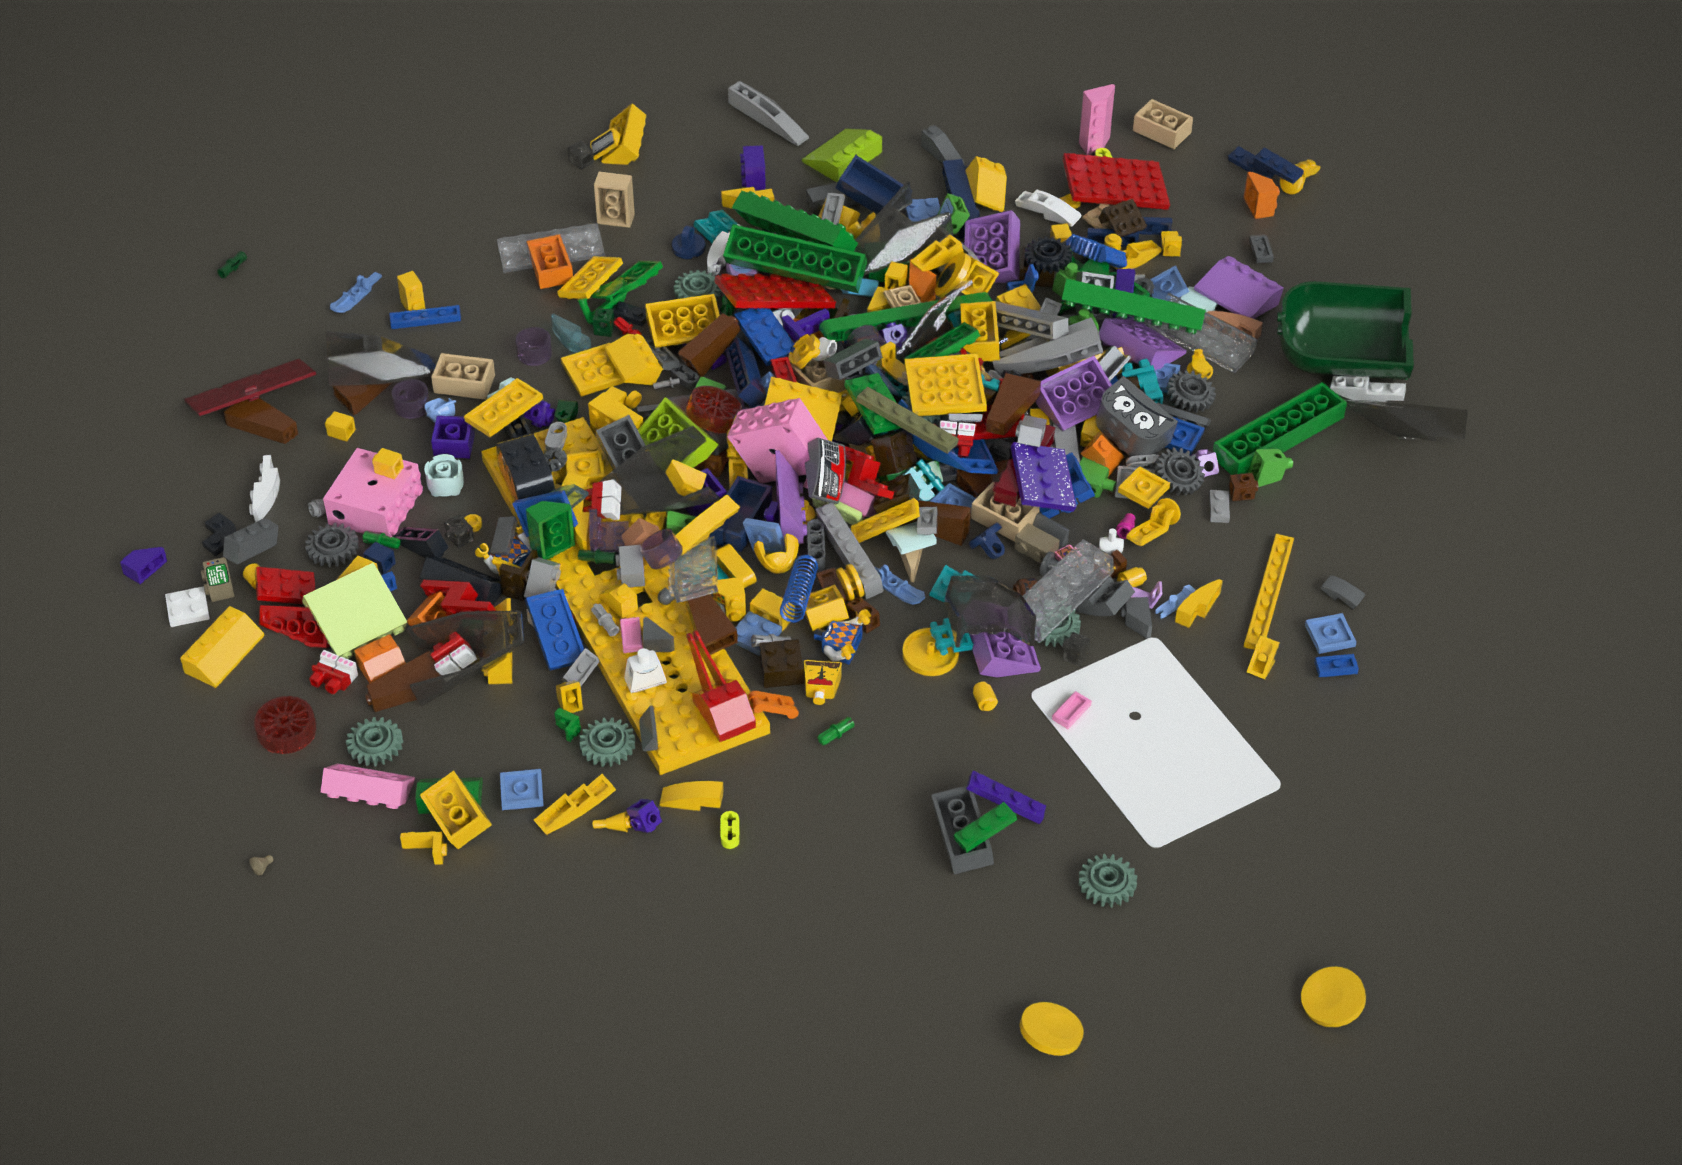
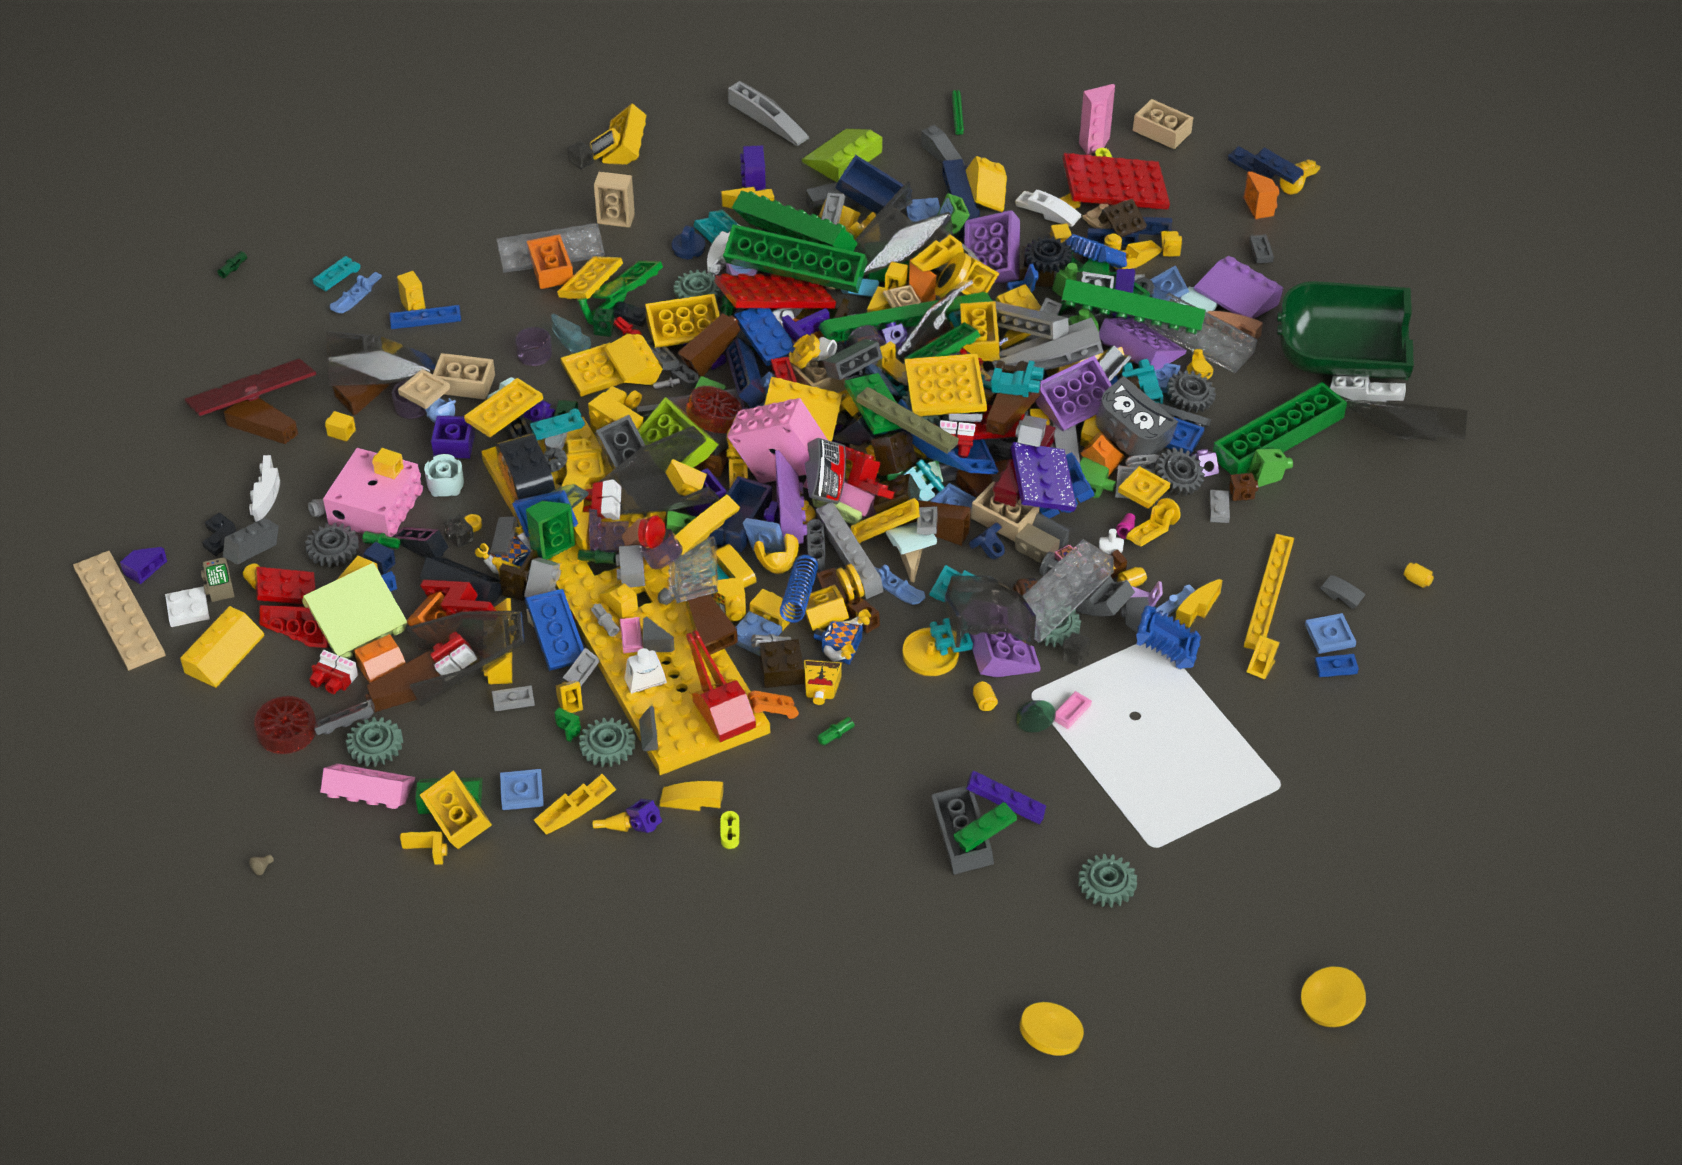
none -> tan plate [73,551,166,671]
none -> teal plate [313,256,360,292]
none -> dark grey plate [314,699,375,735]
none -> tan plate [398,369,450,409]
none -> light grey plate [492,685,535,711]
none -> teal plate [530,408,585,440]
none -> yellow tile [567,438,603,454]
none -> red piece [638,515,666,549]
none -> green axle [952,90,964,135]
none -> teal hips [992,360,1044,397]
none -> clear green dish [1016,700,1056,732]
none -> blue piece [1136,606,1201,670]
none -> yellow brick [1403,562,1434,588]

